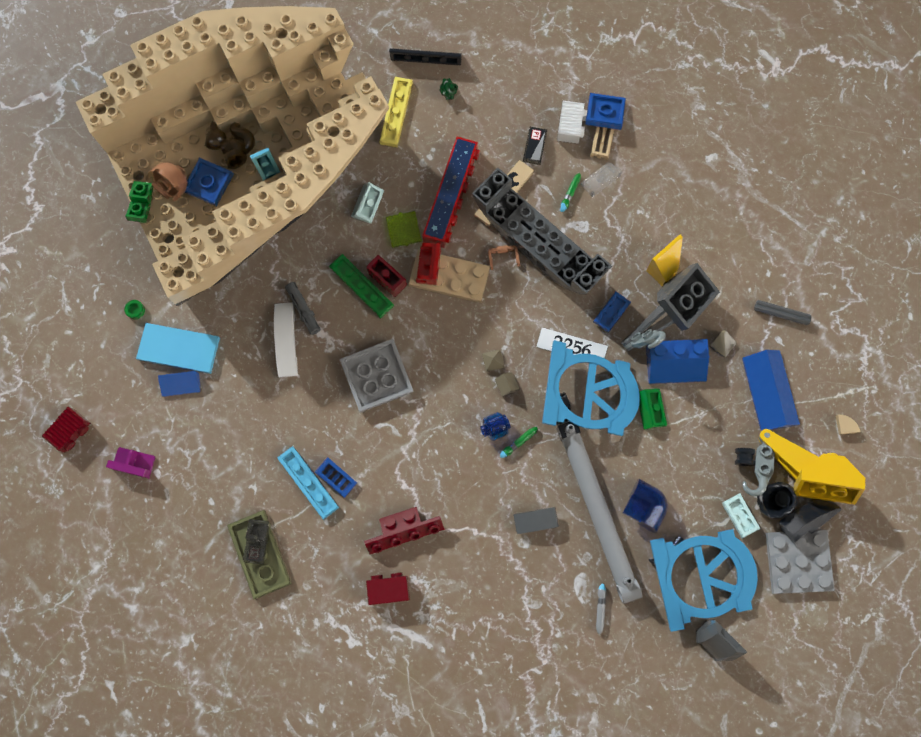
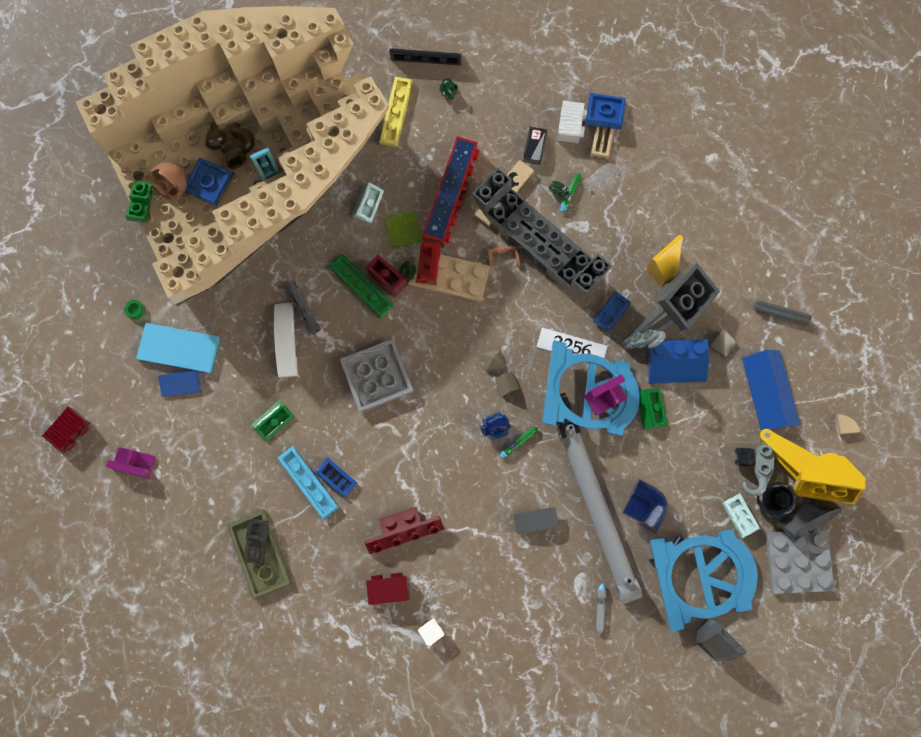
none -> green slope [251,400,294,442]
none -> clear green tile [398,261,416,281]
none -> slope [418,618,446,647]
none -> clear green tile [549,181,568,197]
none -> magenta panel [584,374,627,416]

